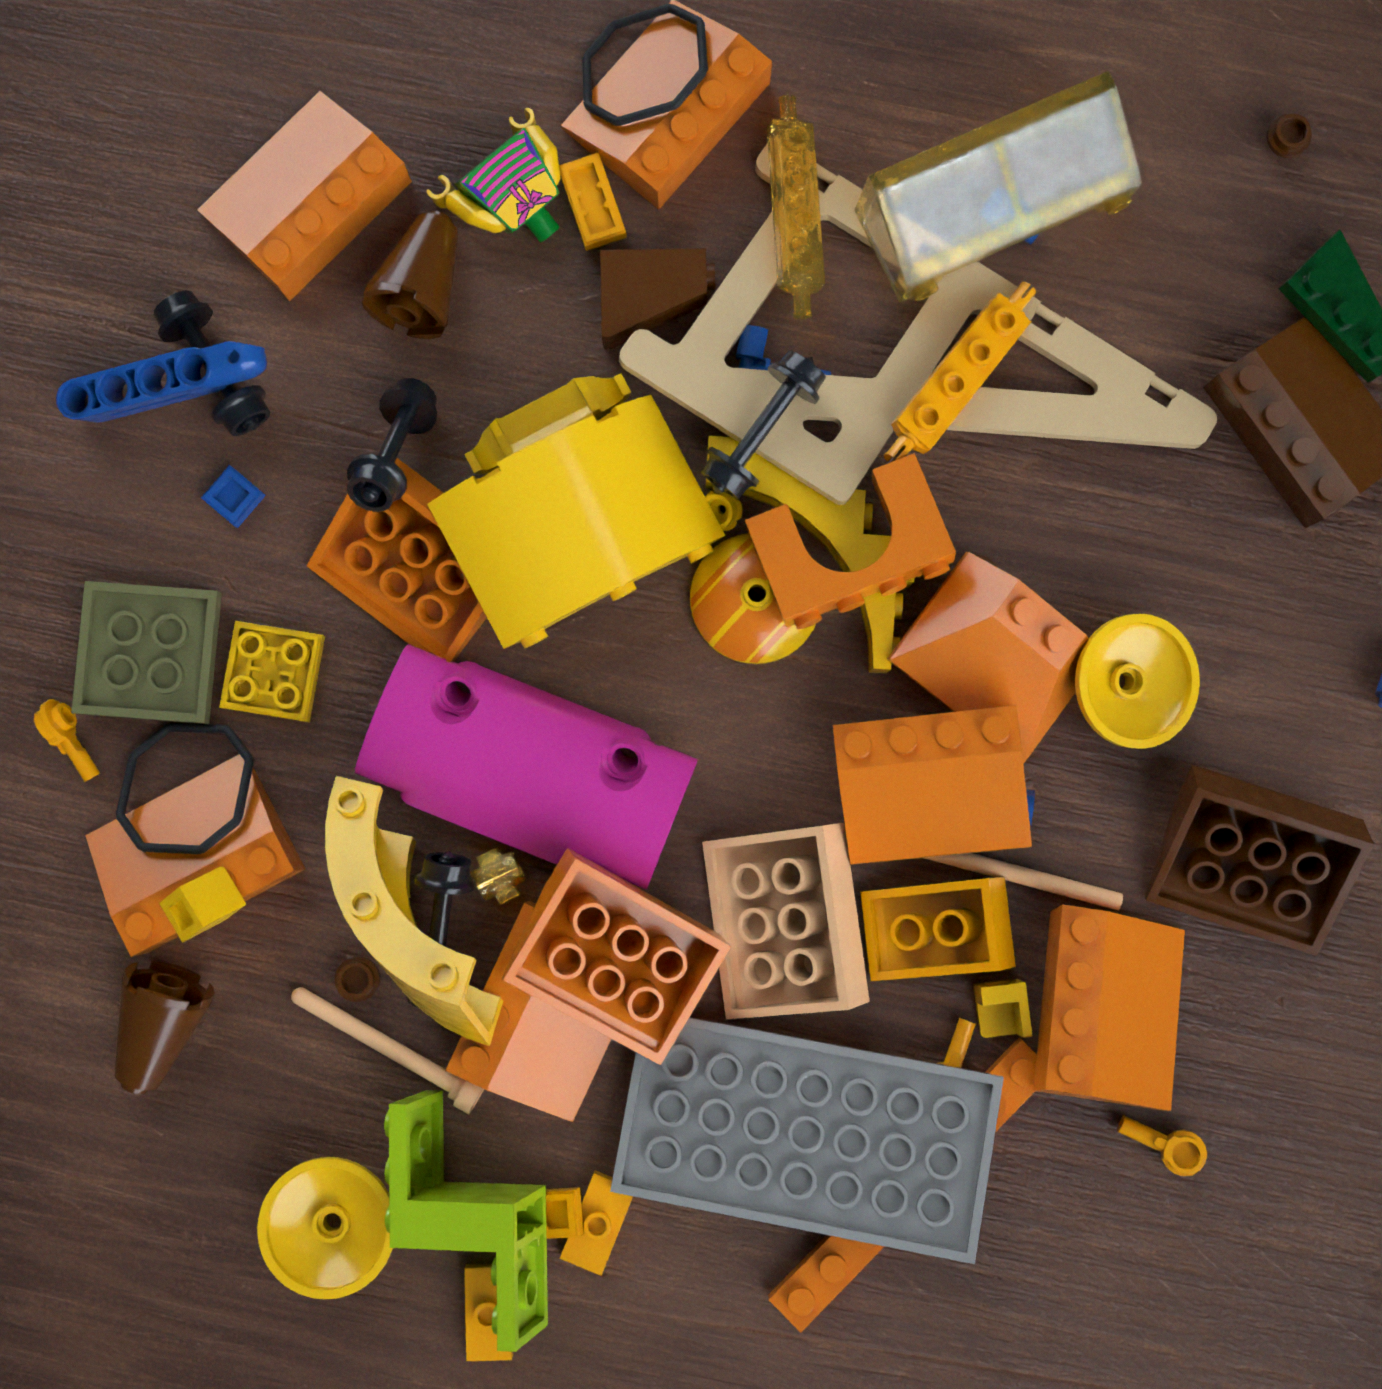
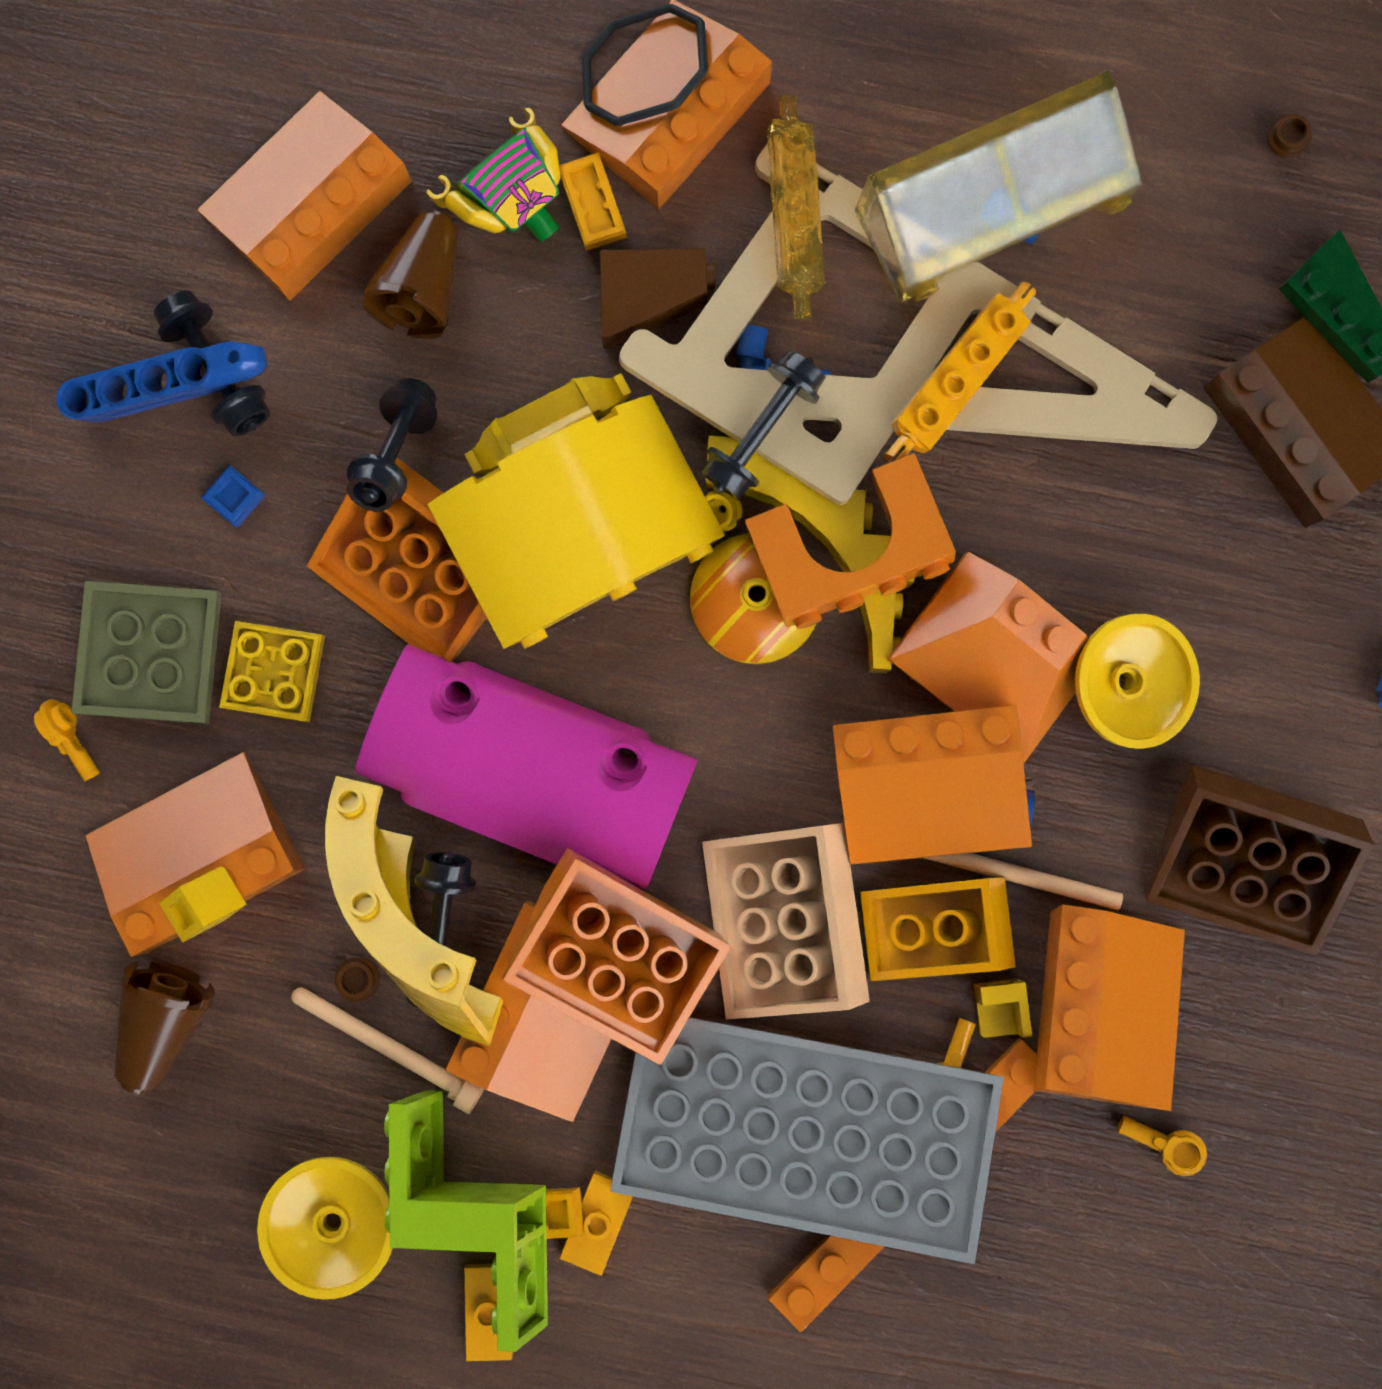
black piece [116,723,254,854] -> none
clear yellow gear [471,847,526,905] -> none

